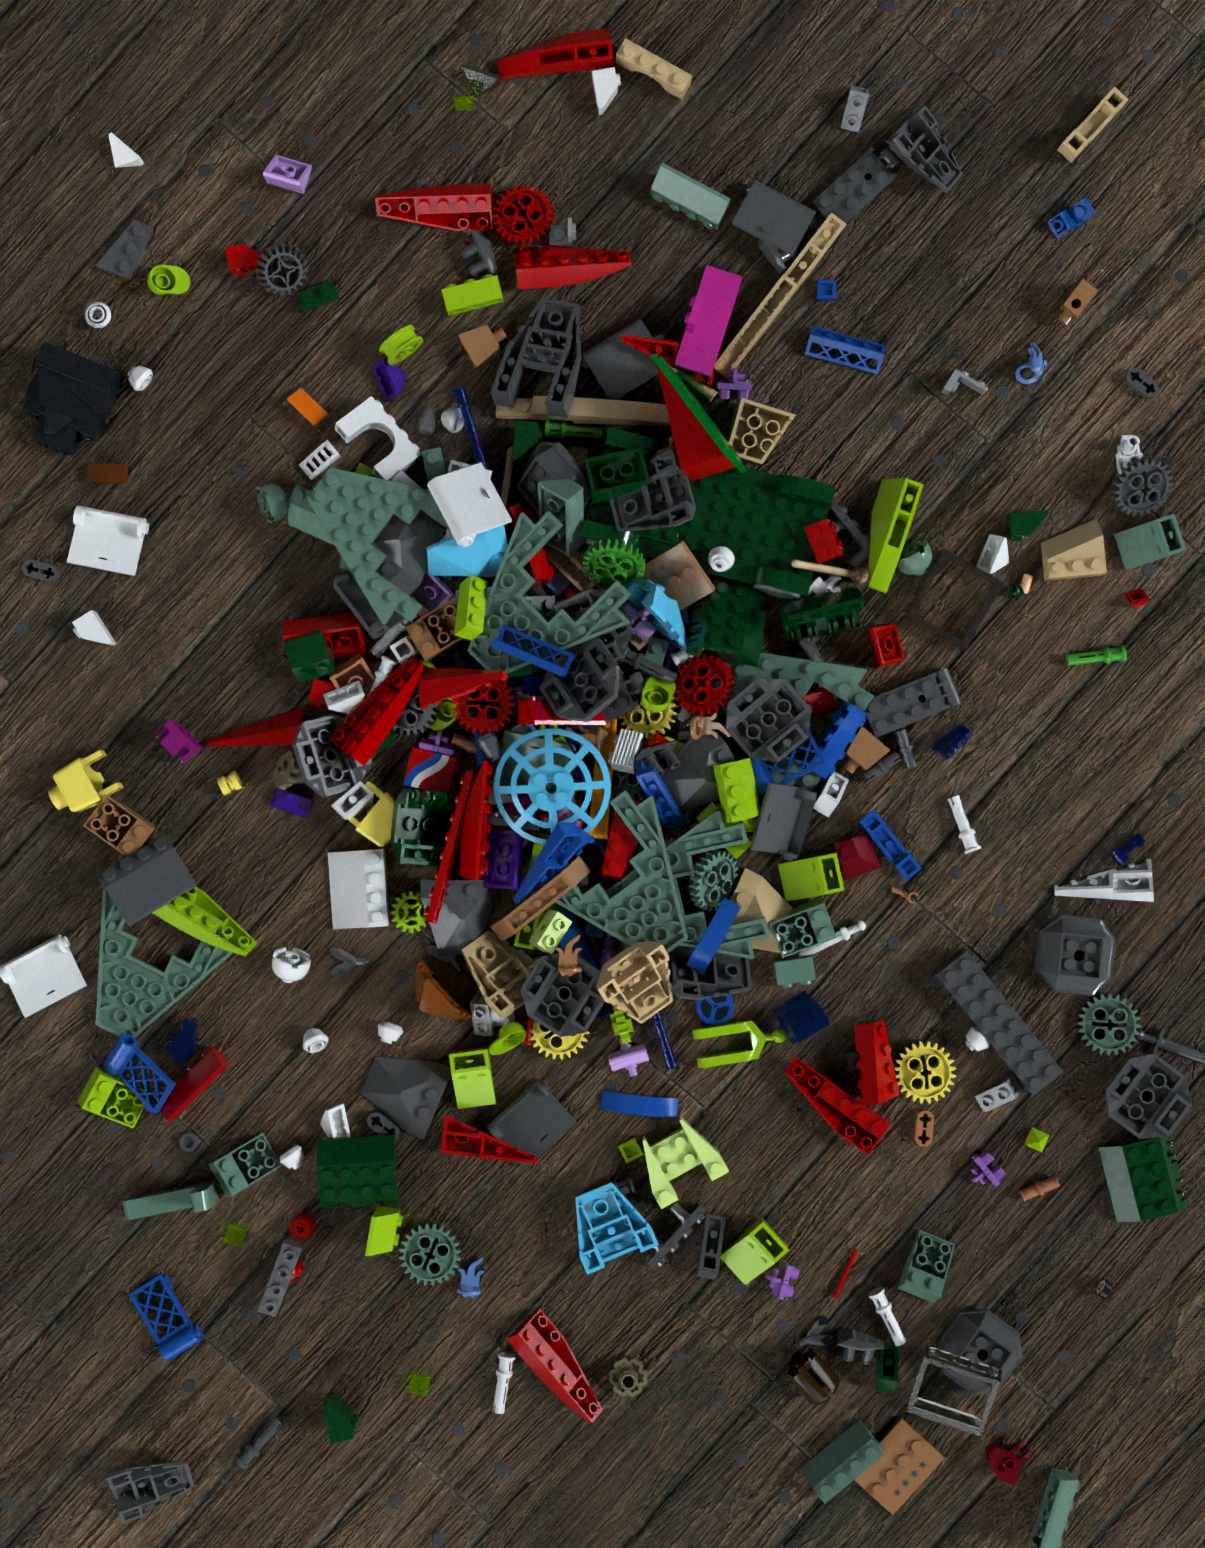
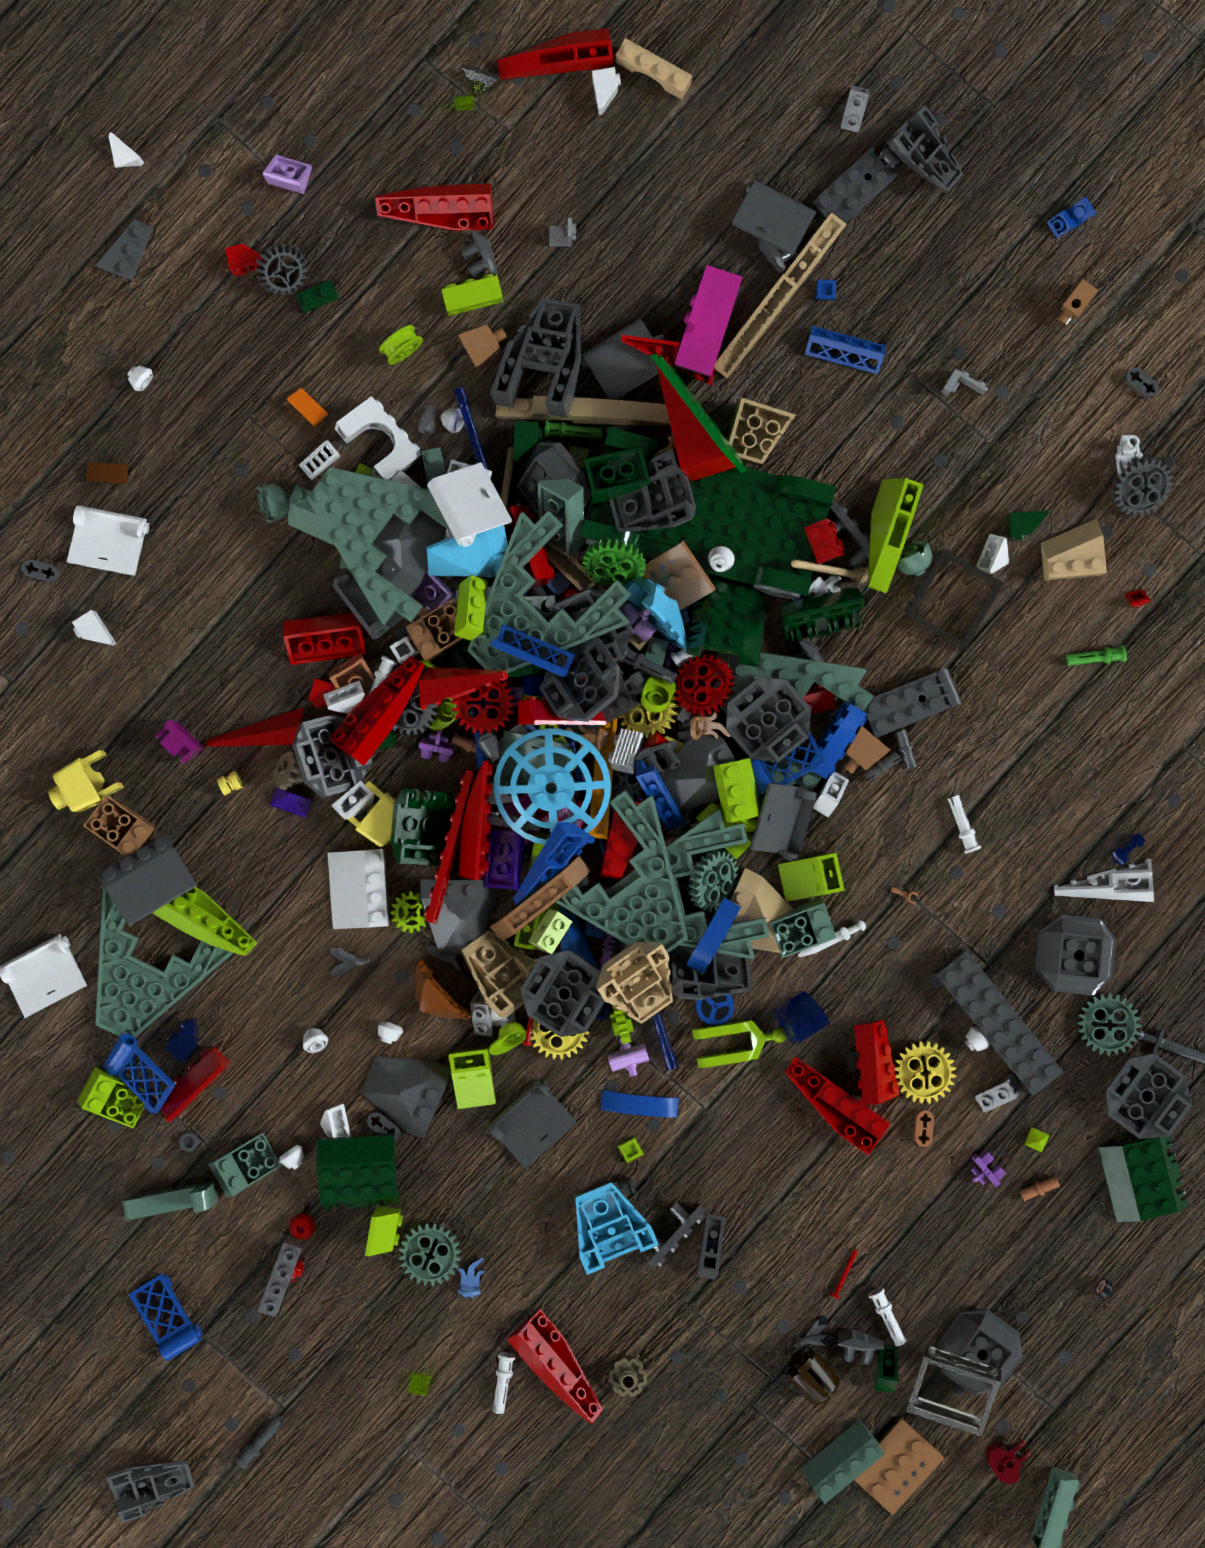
black panel [23,341,124,456] -> none
white cone [85,302,111,328] -> none
lime cap [147,265,190,295] -> none
clear neon green tile [223,1222,248,1247] -> none
white cylinder [272,947,311,983] -> none
dark green slope [284,630,335,683] -> none
dark green slope [323,1393,360,1443] -> none
white pin [370,615,418,658] -> none
dark purple slope [372,358,407,402] -> none
panel [403,747,461,793] -> none
red wedge [441,1116,537,1164] -> none
red gear [492,184,555,247] -> none
red wedge [515,245,632,289] -> none
medium nougat piece [555,935,582,977] -> none
yellowish green wedge [642,1116,729,1209] -> none
sand green slope [650,163,730,230] -> none
pin [671,367,718,402] -> none
medium lavender hips [716,368,752,400] -> none
lime slope [720,1217,789,1285] -> none
medium lavender hips [766,1260,800,1300] -> none
sand green brick [773,956,816,988] -> none
dark red slope [832,832,881,880] -> none
blue slope [859,809,922,880] -> none
red slope [867,623,905,668] -> none
sand green slope [898,1230,955,1303] -> none
clear blue slope [931,723,973,760] -> none
arm [1009,574,1033,598] -> none
medium blue piece [1015,342,1047,384] -> none
tan arch [1058,87,1129,163] -> none
sand green slope [1114,514,1186,570] -> none

